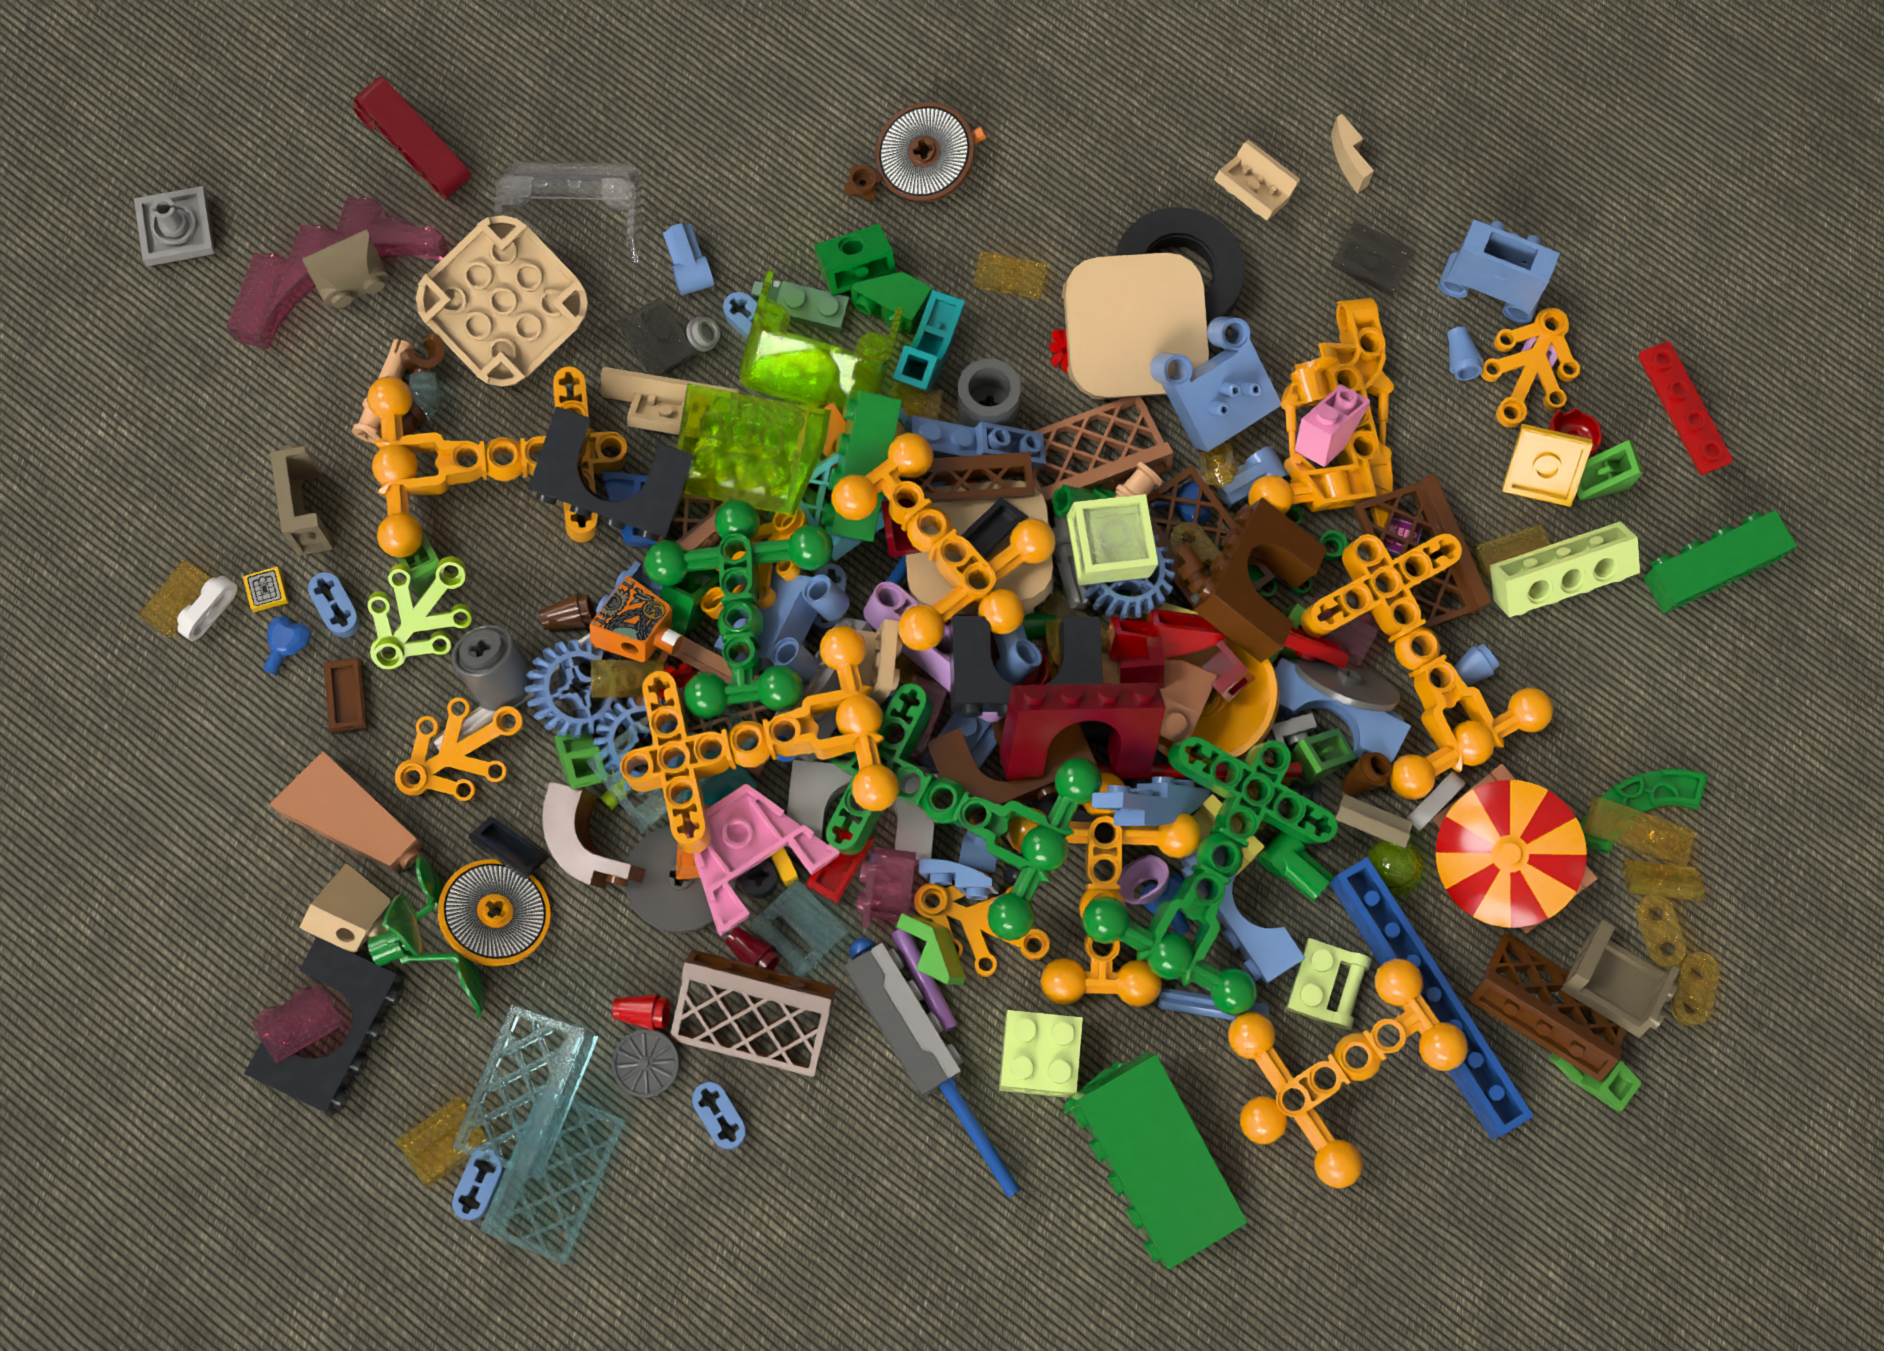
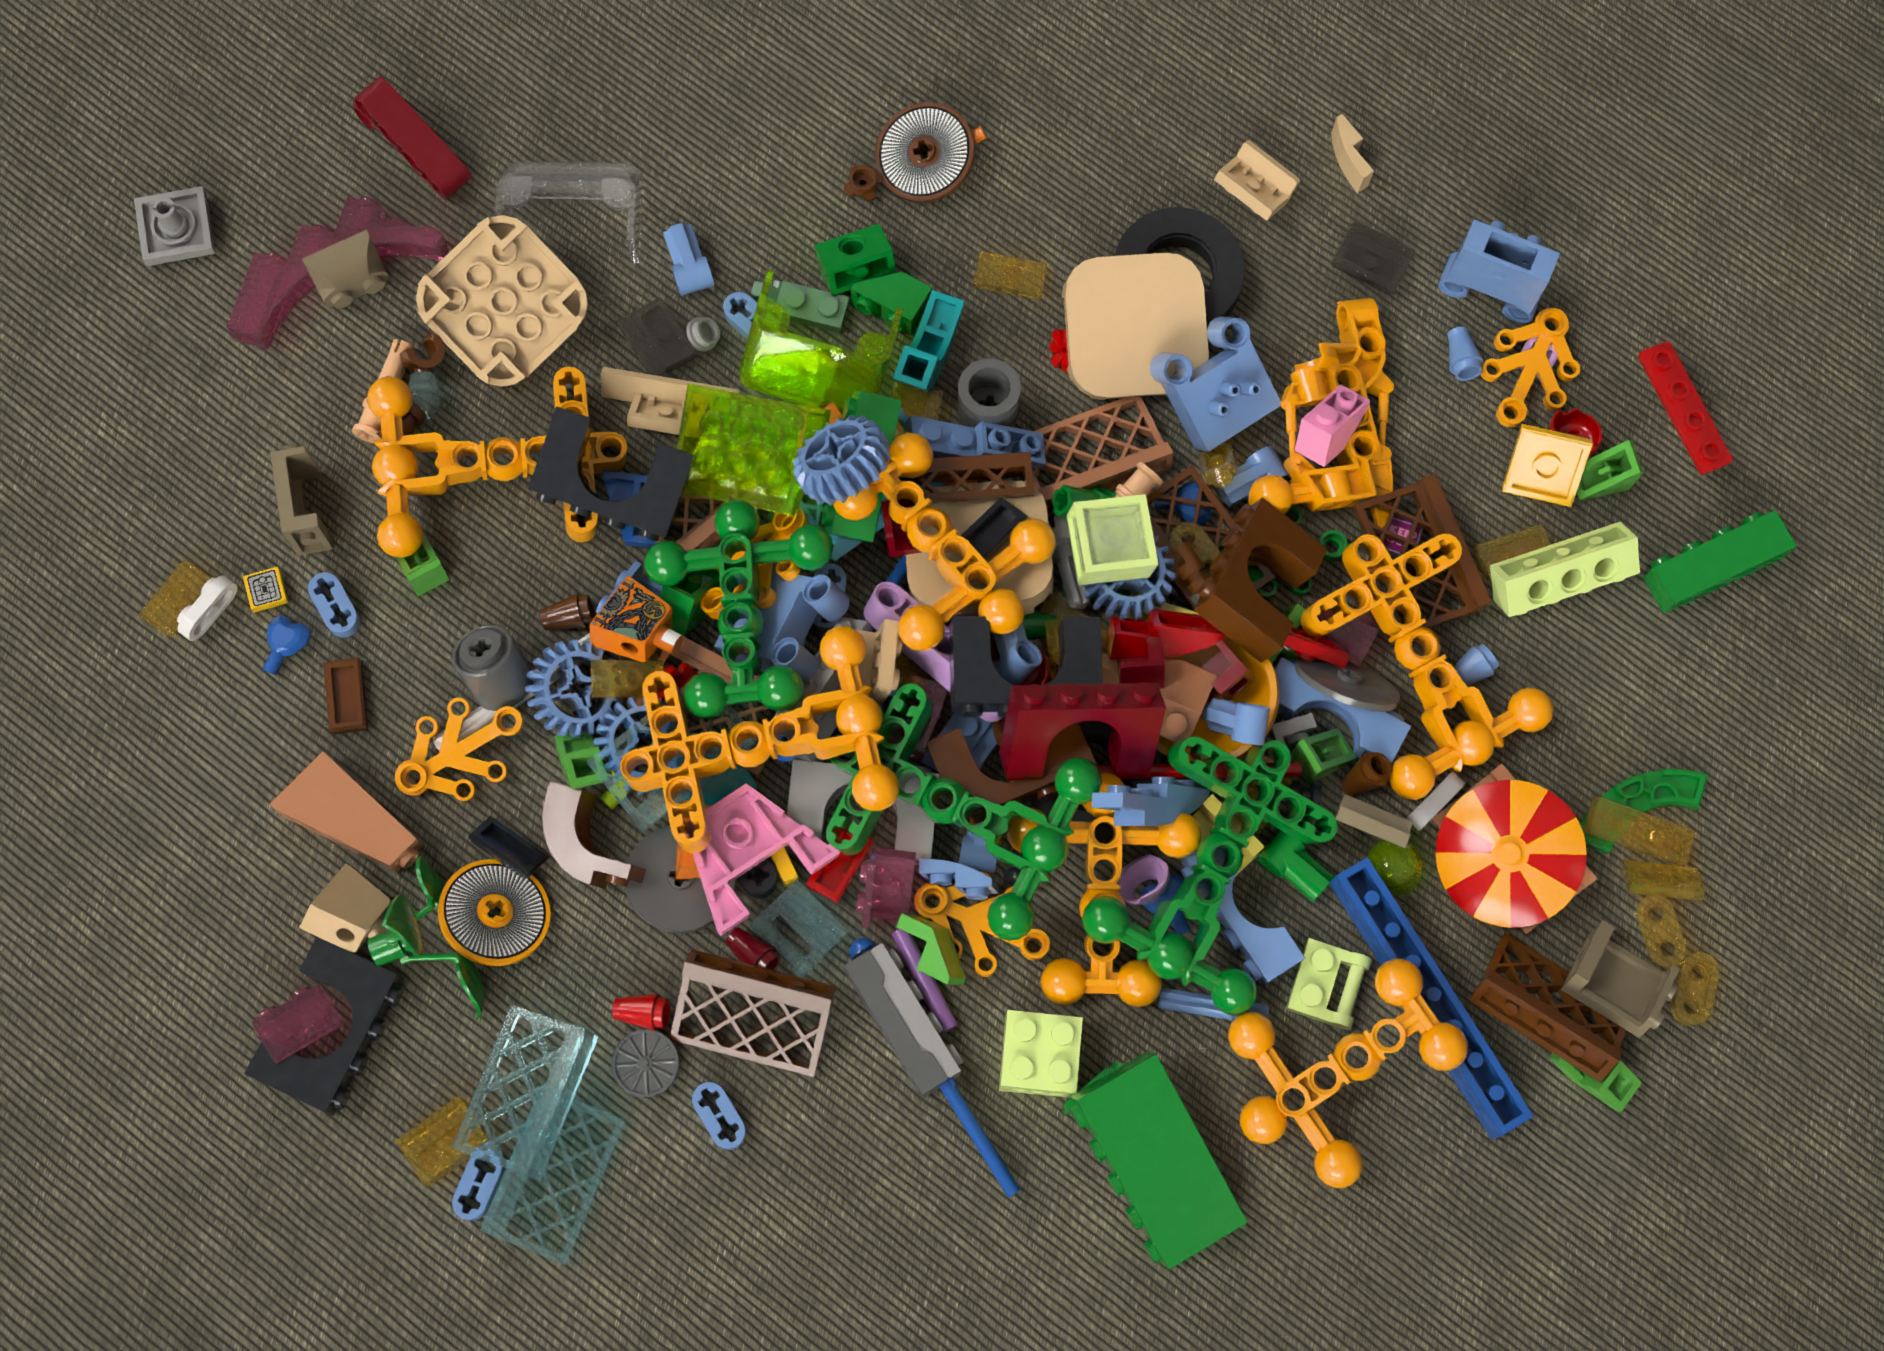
plant [367,556,472,670] -> none
none -> medium blue gear [793,415,891,505]
none -> medium blue piece [1202,698,1270,745]

